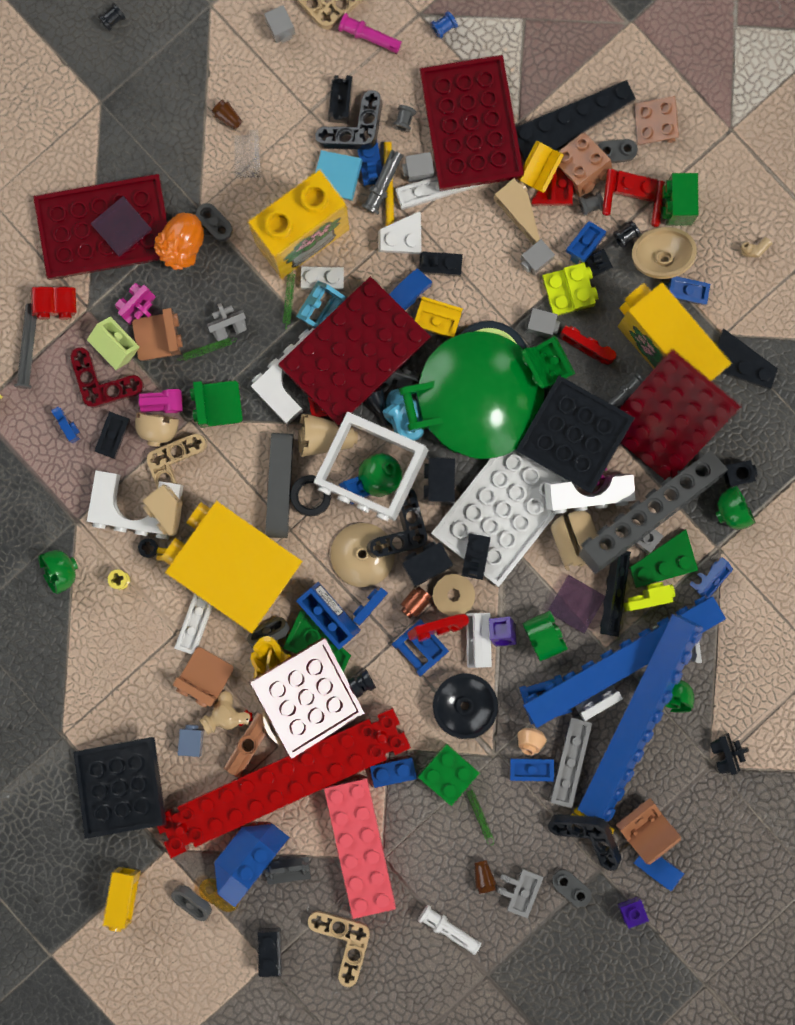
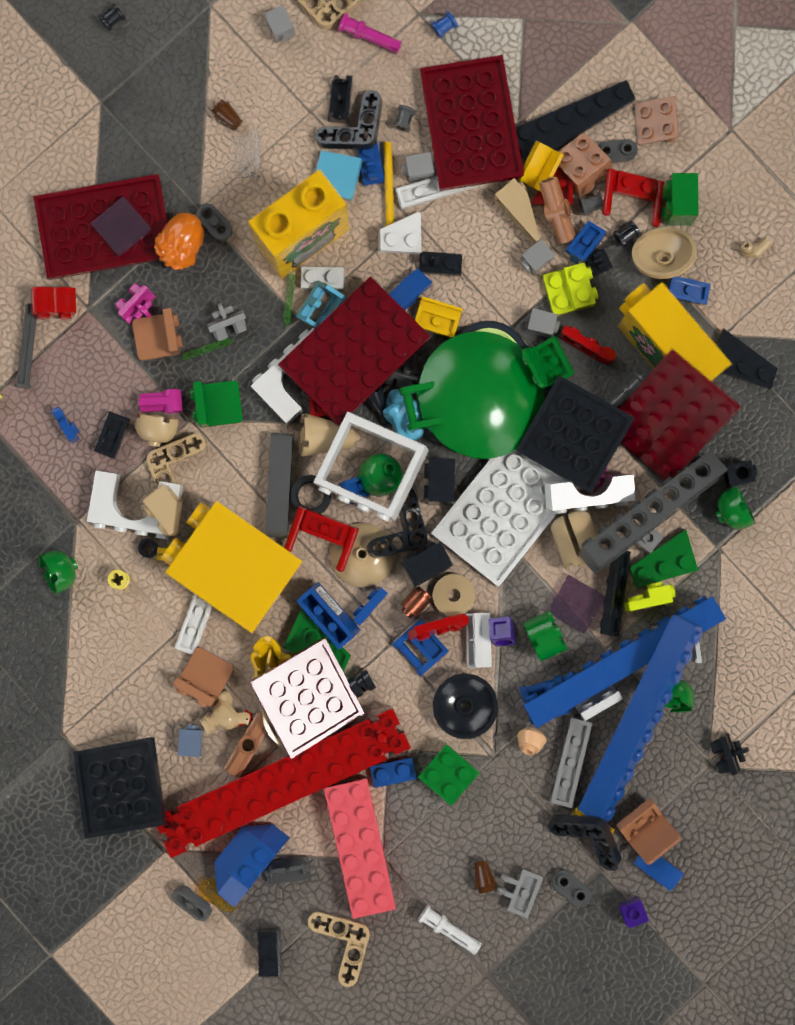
dark red beam [71,347,144,408] -> none
yellowish green brick [87,316,139,370] -> none
yellow window [103,867,141,932] -> none
dark grey plate [247,617,289,649] -> none
dark grey pin [361,150,403,215] -> none
black plate [461,533,491,580] -> none
bright green piece [466,785,494,845] -> none
blue plate [510,758,554,781] -> none
blue plate [690,557,733,598] -> none
none -> red plate [284,506,359,572]
none -> nougat piece [538,177,576,244]

